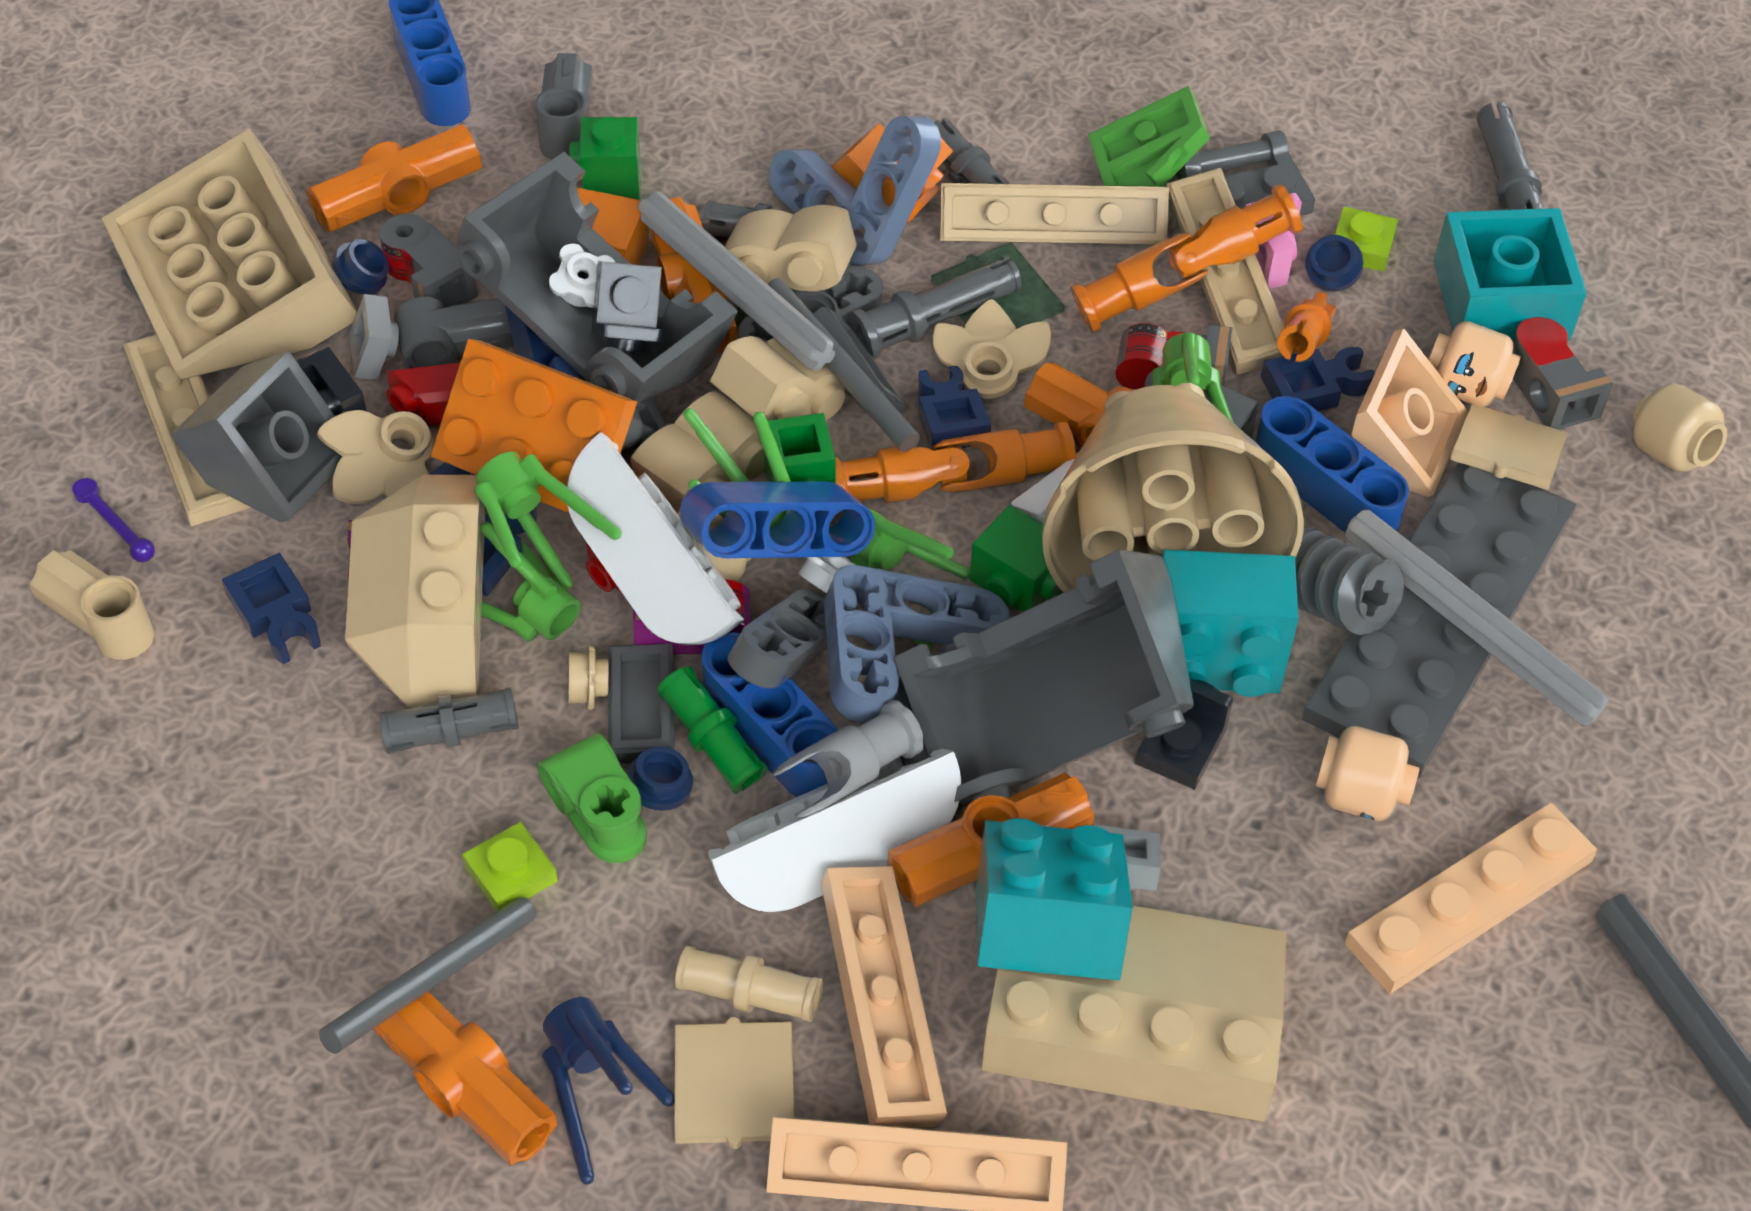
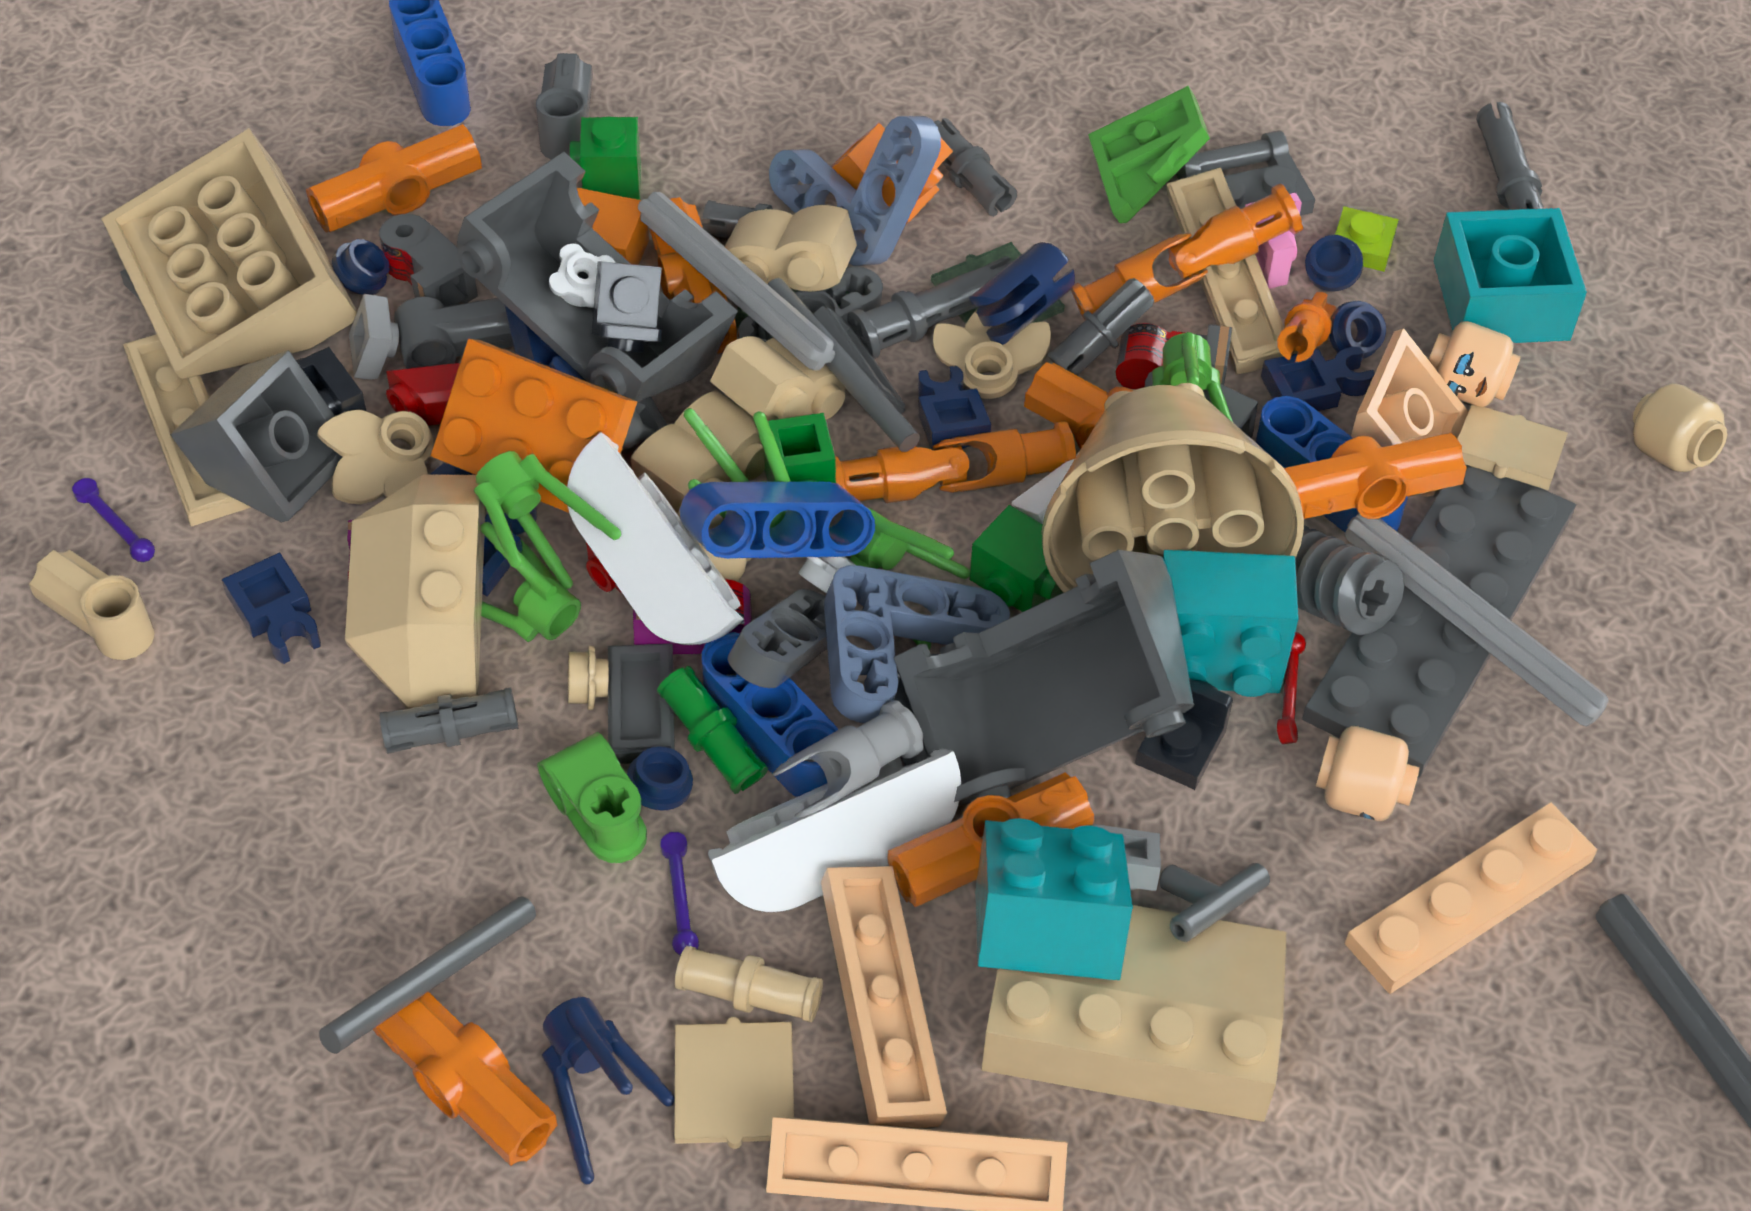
lime plate [462,821,558,912] -> none
tan tile [939,183,1169,244] -> none
dark grey leg [1512,317,1613,430] -> none
none -> dark purple hinge [660,832,699,956]
none -> dark blue arm [969,242,1075,345]
none -> dark grey axle [1047,278,1154,376]
none -> dark grey piece [1159,863,1270,942]
none -> red hinge [1277,632,1306,745]
none -> orange piece [1284,433,1467,519]
none -> dark blue plate [1329,301,1386,359]

